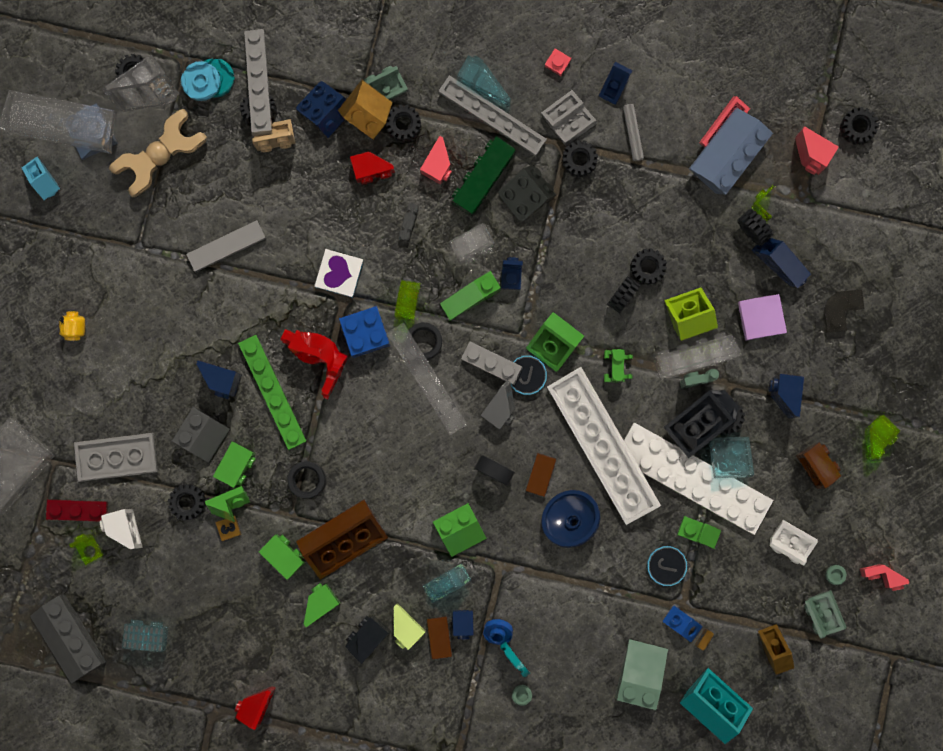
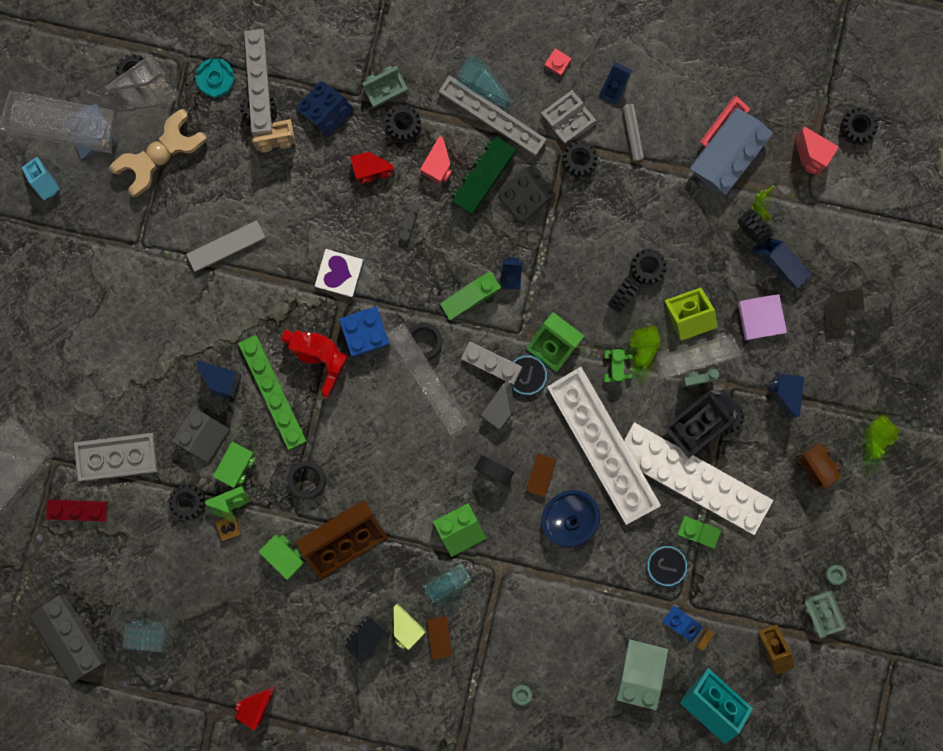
yellow head [59,311,85,341] -> none
clear neon green bracket [69,533,103,565] -> none
white slope [100,509,143,549] -> none
medium azure tile [181,61,221,101] -> none
bright green slope [304,583,340,627] -> none
pearl gold slope [338,80,392,139] -> none
clear neon green slope [394,280,421,322] -> none
clear brick [449,223,495,265] -> none
dark blue brick [453,610,473,639] -> none
blue plate [483,619,513,645] -> none
teal tile [500,641,530,677] -> none
clear light blue plate [709,437,754,478] -> none
white bracket [770,520,818,566] -> none
coral slope [860,564,909,591] -> none
none -> clear neon green slope [629,325,661,371]

